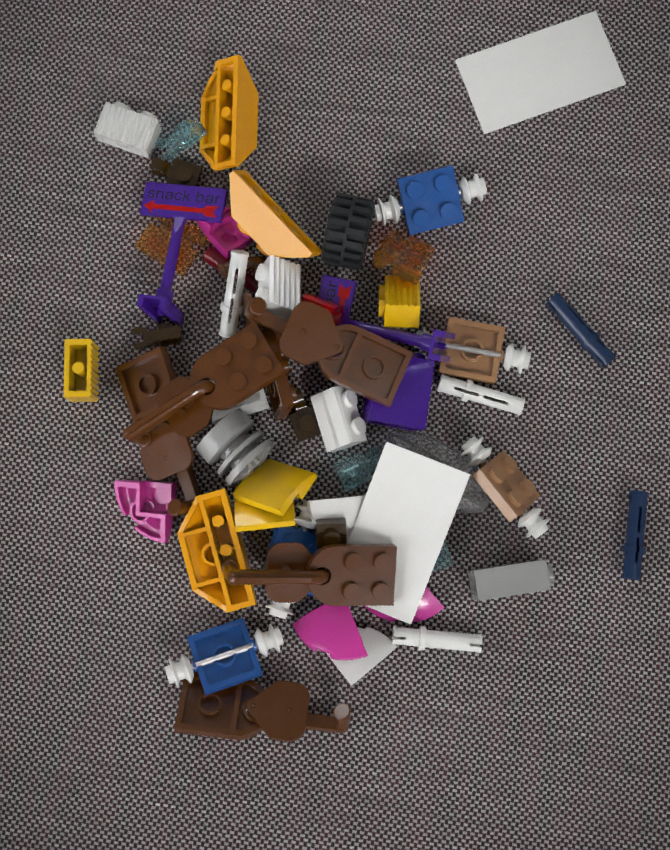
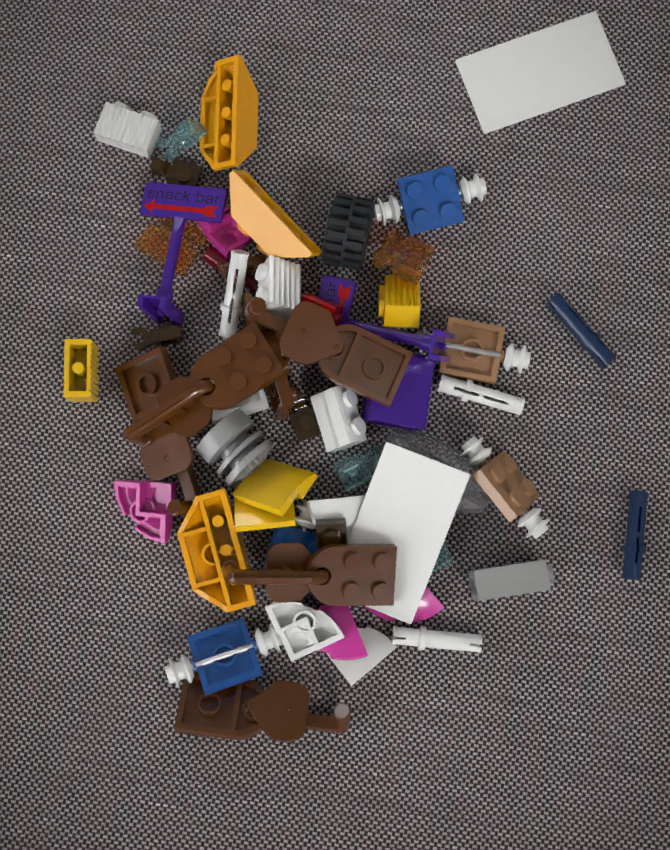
none -> white brick [265,602,345,662]

